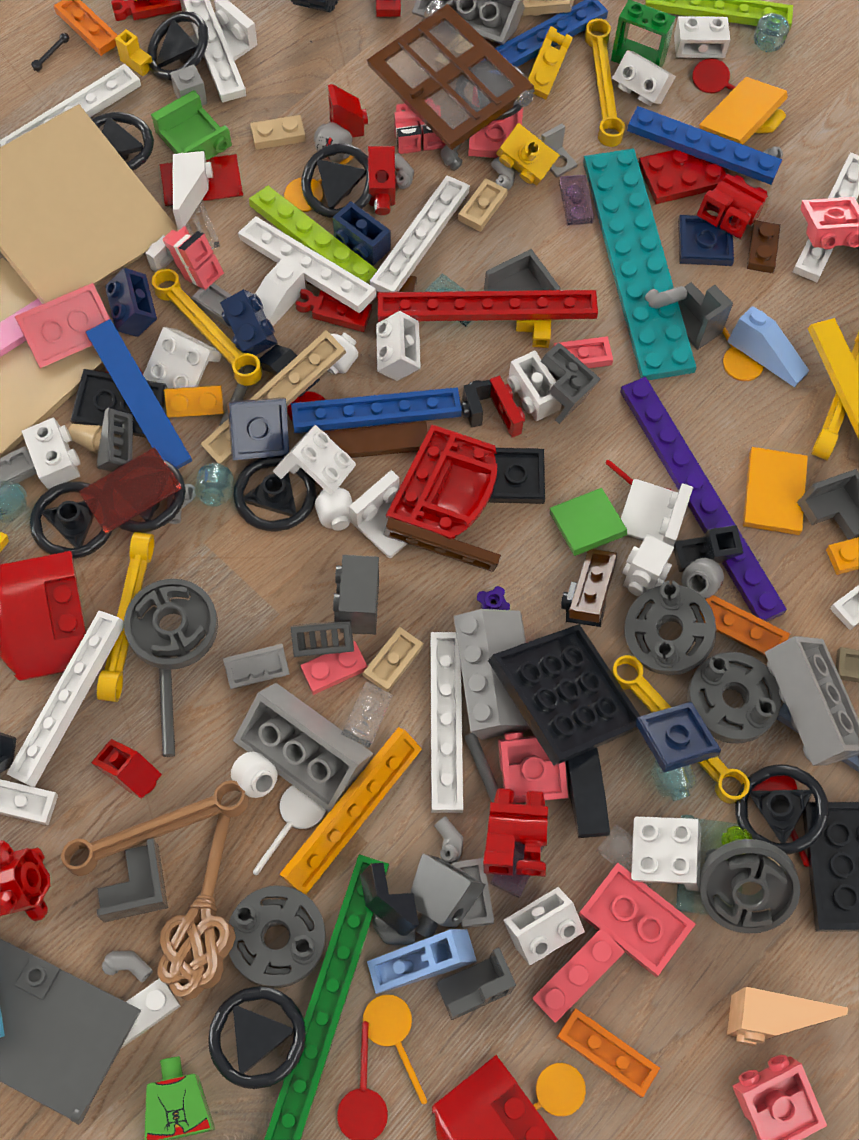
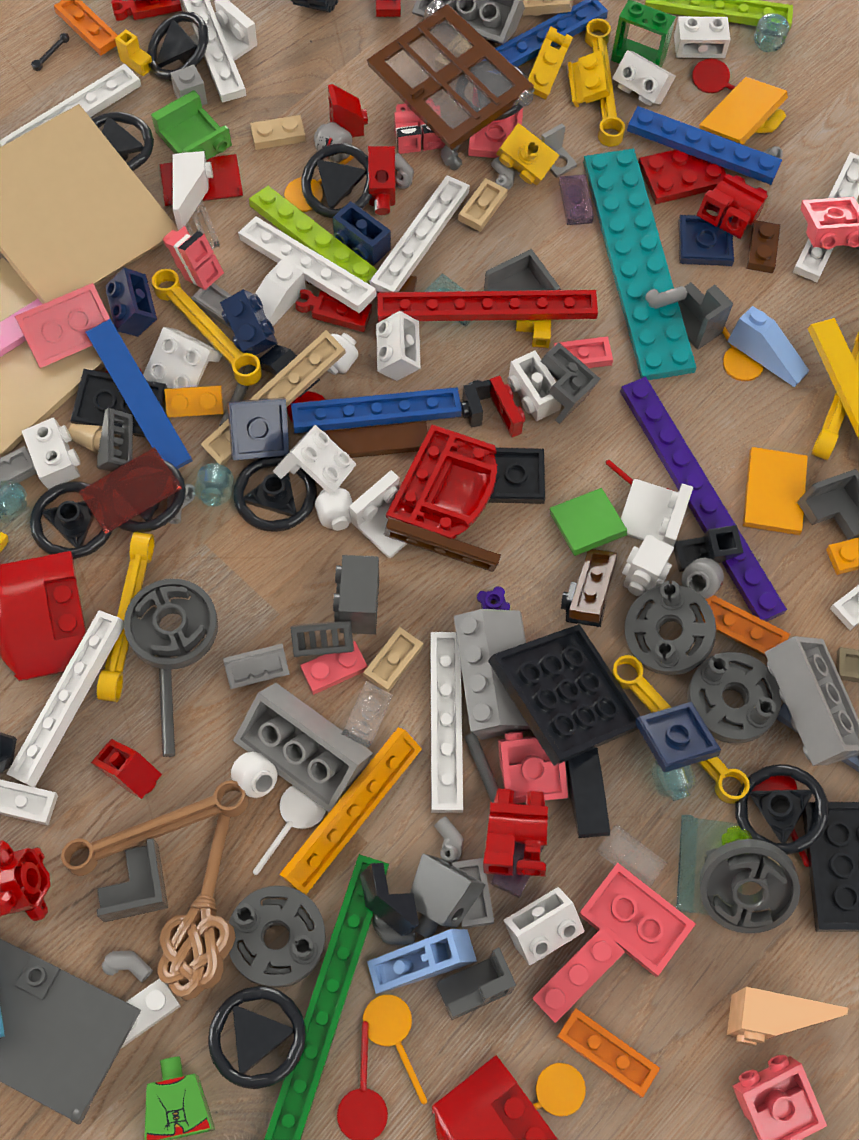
white plate [146,235,174,272] -> none
white bracket [631,817,701,891] -> none
none -> yellow plate [567,50,610,108]

